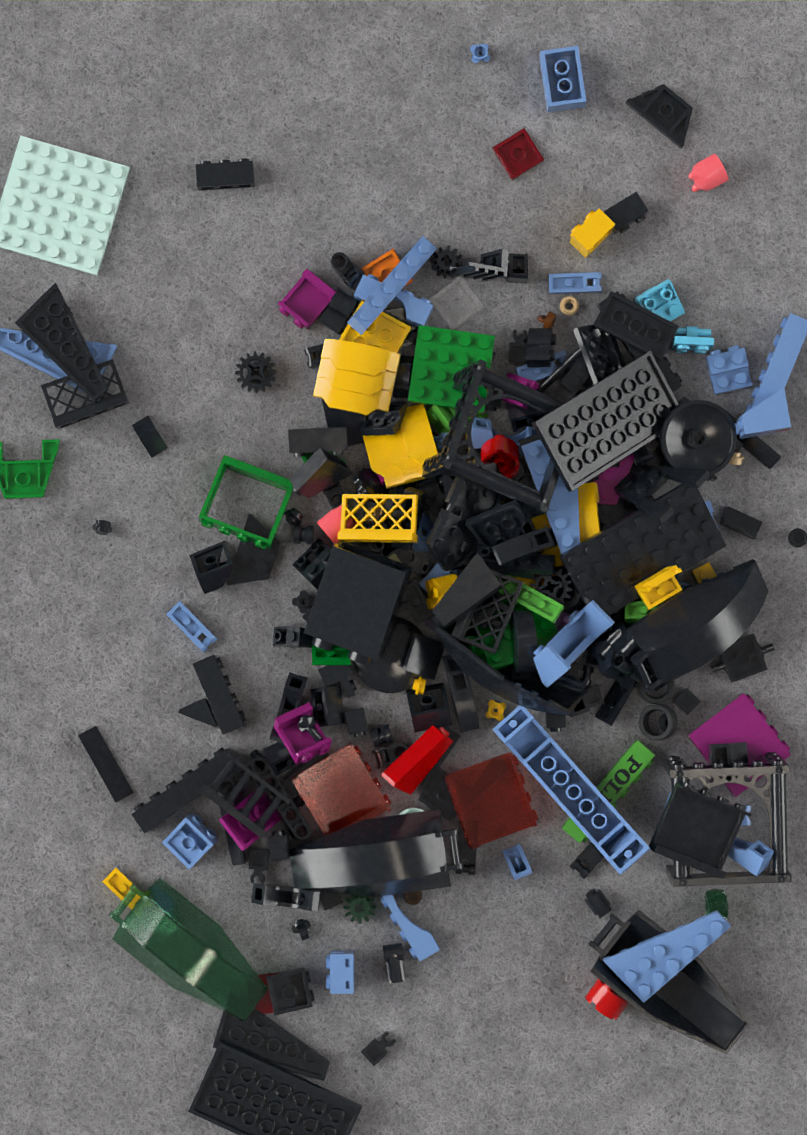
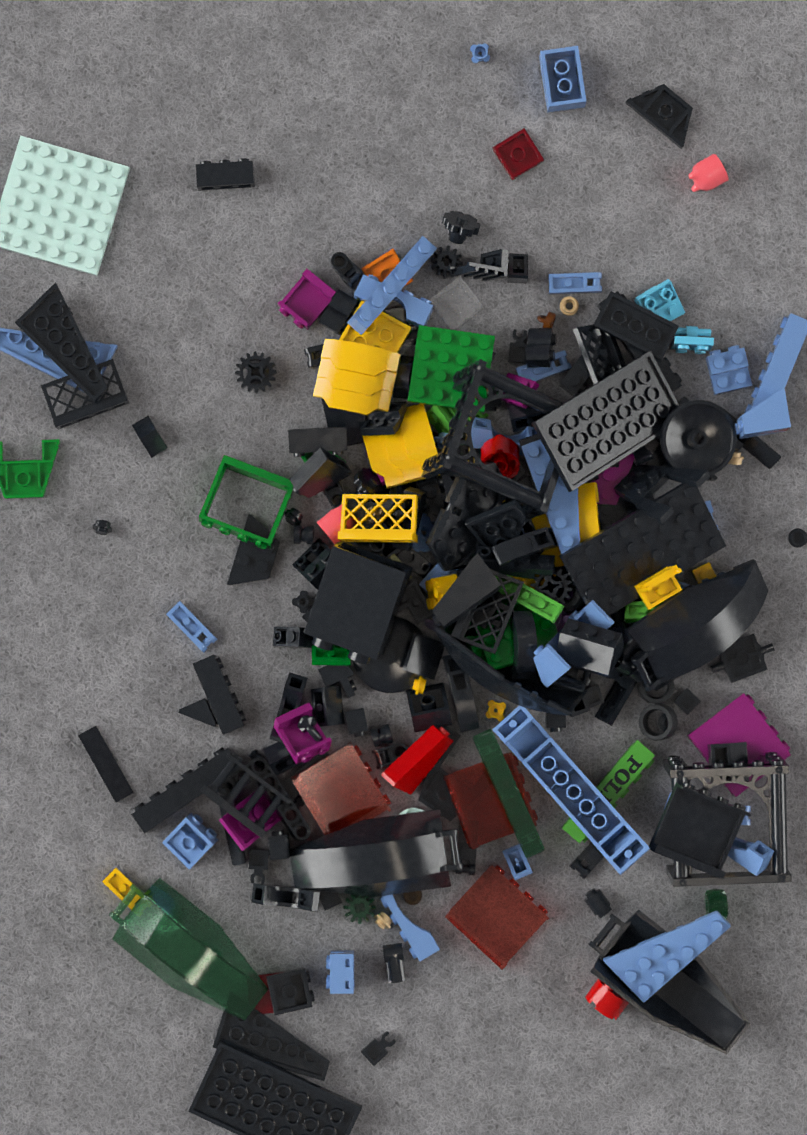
black slope [189,541,234,594] -> none
black plate [291,919,311,941] -> none
black bar [536,347,582,393] -> none
yellow brick [569,208,615,258] -> none
black brick [604,192,649,234] -> none
black panel [719,506,763,540] -> none
none -> tan plate [374,912,393,929]
none -> black plant [442,211,481,244]
none -> clear red panel [445,864,549,970]
none -> clear green beam [473,729,545,859]
none -> black slope [556,618,624,678]

